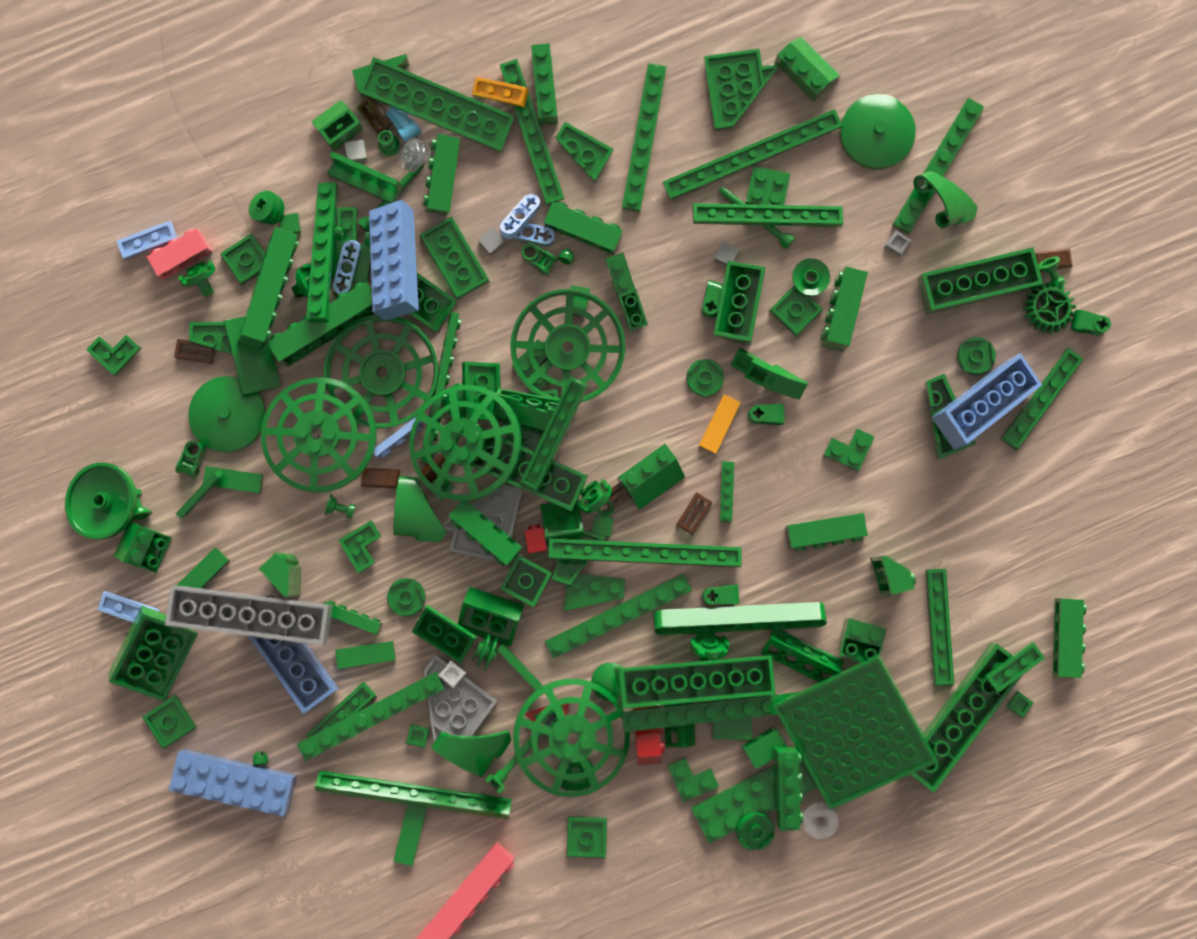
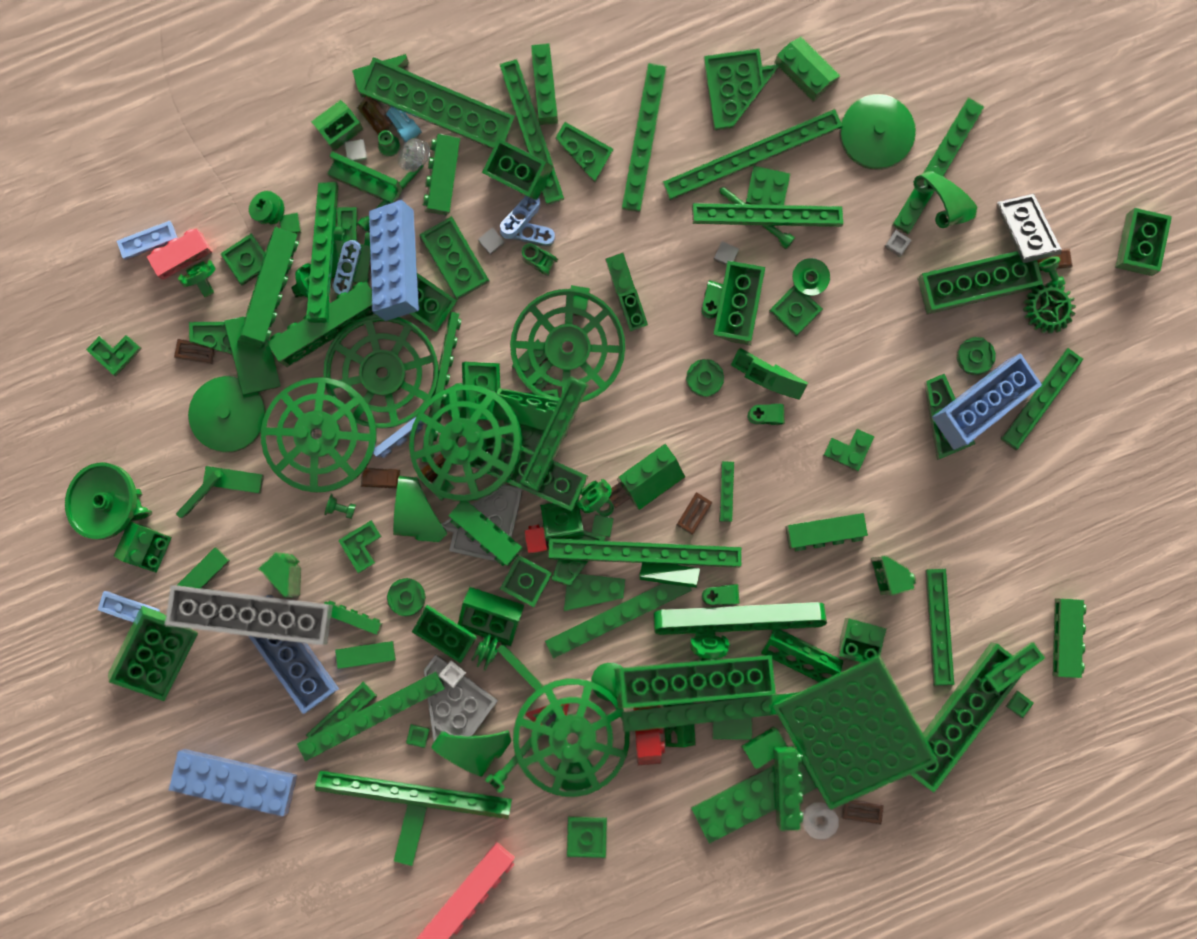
green tile [142,695,197,749] -> none
green piece [175,441,206,479] -> none
green hinge [252,751,269,765] -> none
light orange tile [471,77,529,107] -> none
green brick [544,202,623,255] -> none
green hinge [558,249,574,265] -> none
green plate [668,758,719,802] -> none
light orange tile [699,394,741,454] -> none
green tile [736,812,775,851] -> none
green brick [820,266,868,352] -> none
green piece [1070,310,1111,336] -> none
none -> green brick [482,138,554,201]
none -> green tile [639,563,700,588]
none -> reddish brown tile [842,800,884,825]
none -> tile [997,194,1062,263]
none -> green brick [1115,208,1172,276]

